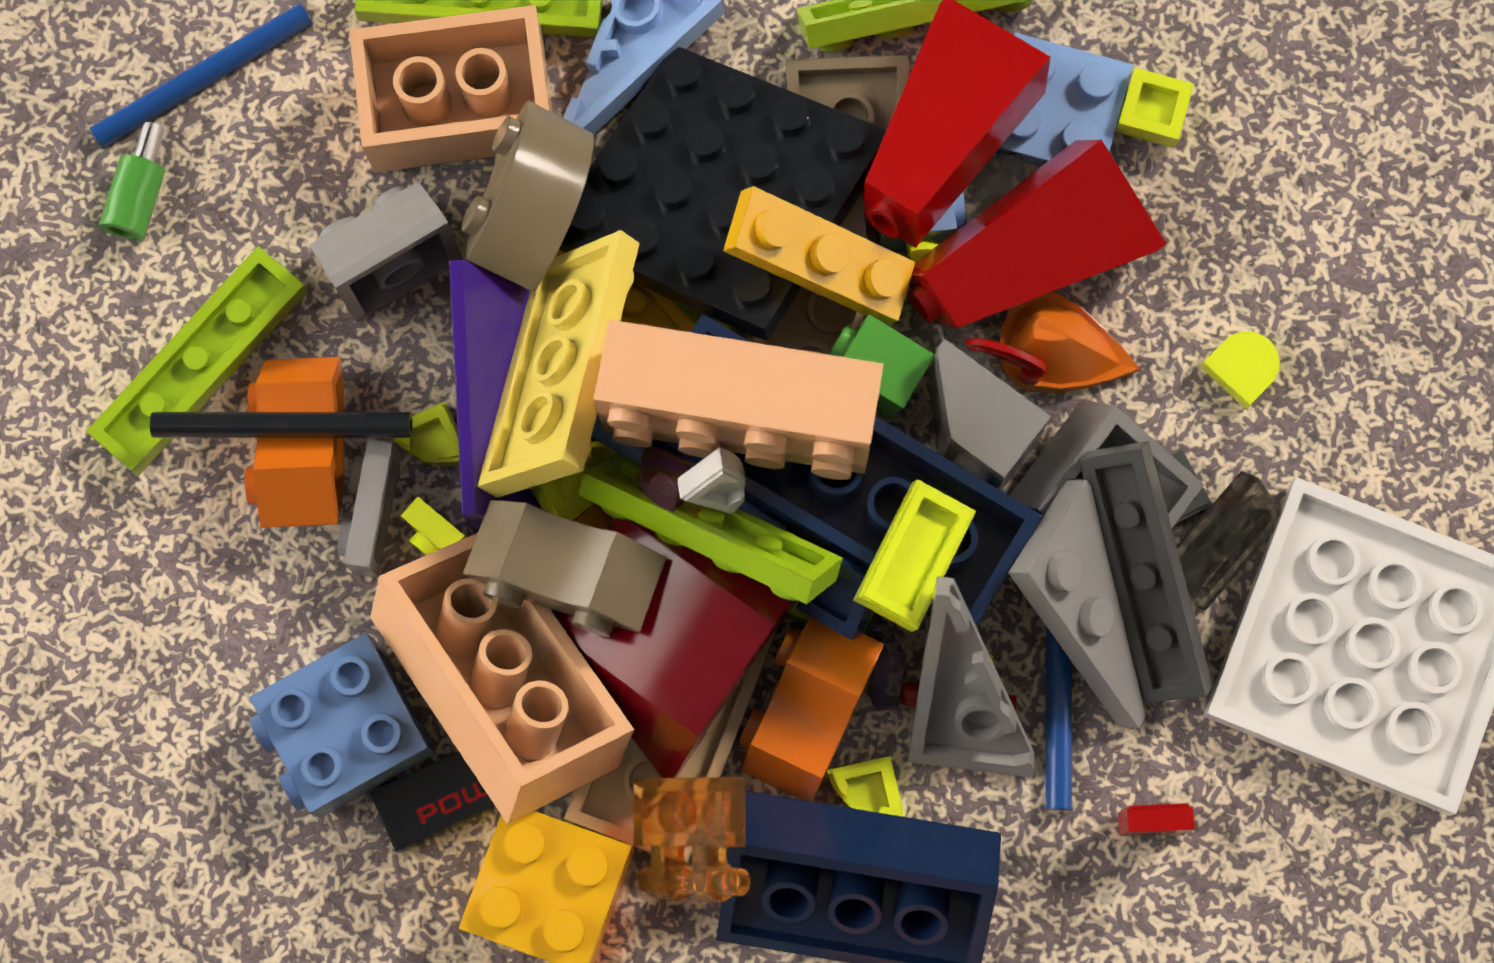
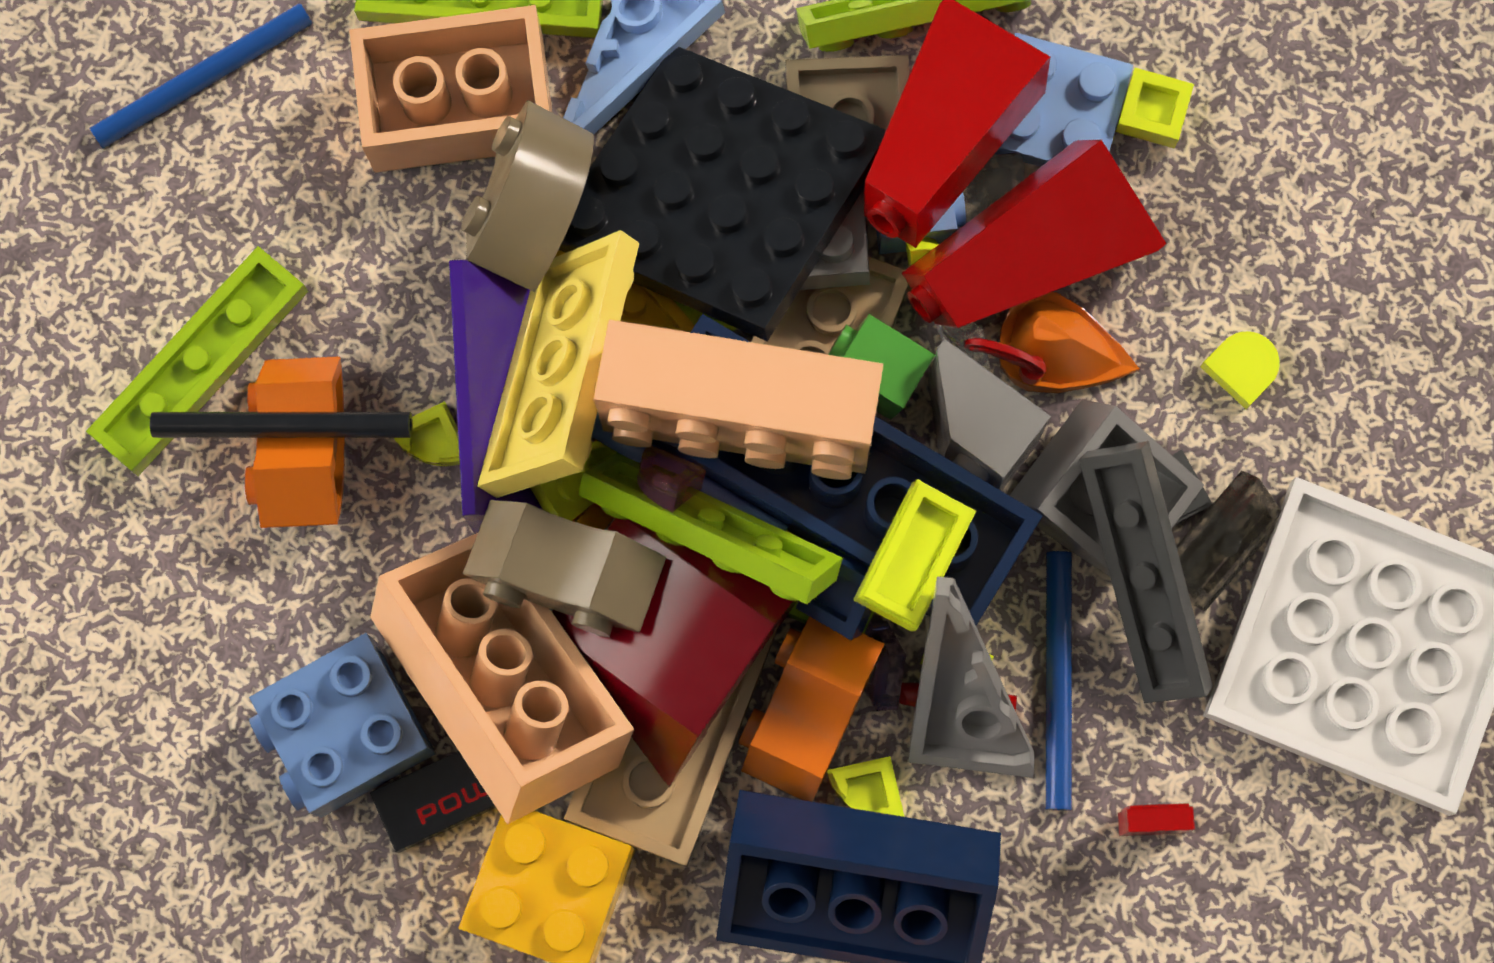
bright green piece [99,122,165,241] -> none
light grey slope [310,181,464,323] -> none
light grey plate [337,439,402,578] -> none
neon yellow plate [401,497,466,556] -> none
clear orange plate [633,777,750,902] -> none
white tile [677,447,746,514] -> none
yellow plate [723,186,915,324] -> none
light grey wing [1008,480,1146,728] -> none

